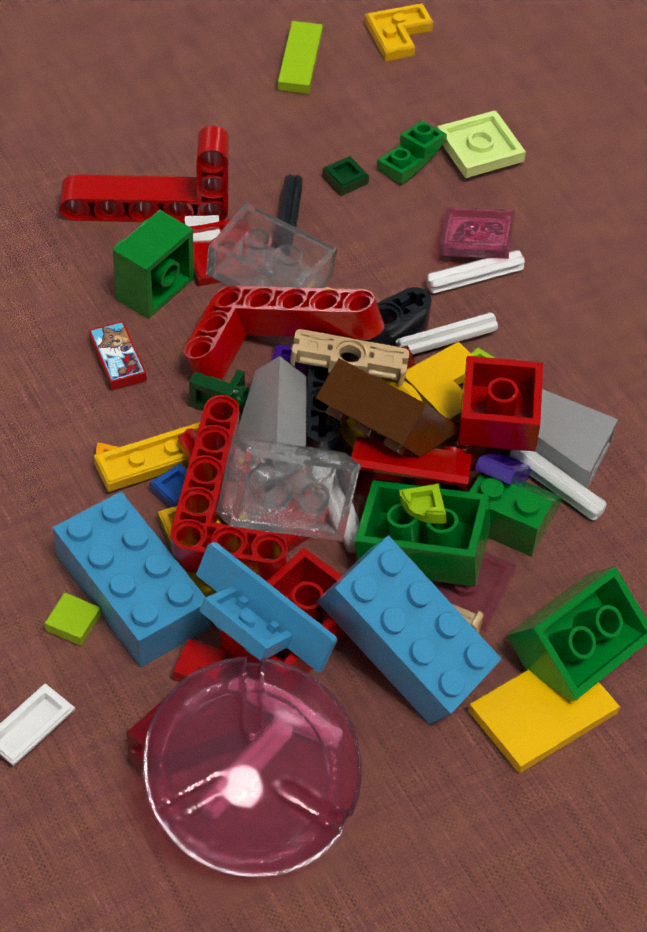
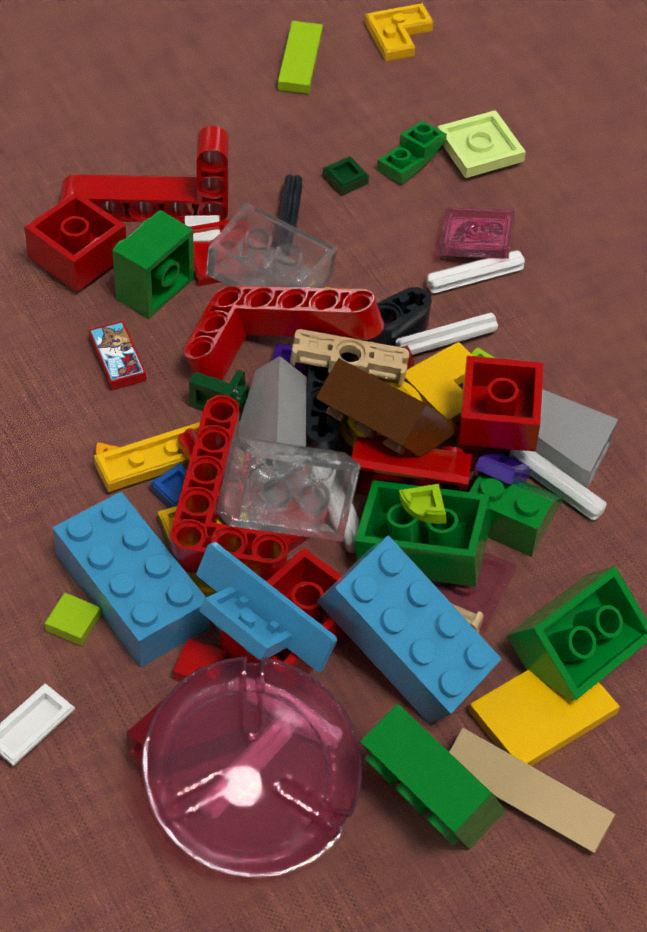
none -> red brick [24,191,126,292]
none -> green brick [360,703,506,850]
none -> tan tile [449,728,616,853]

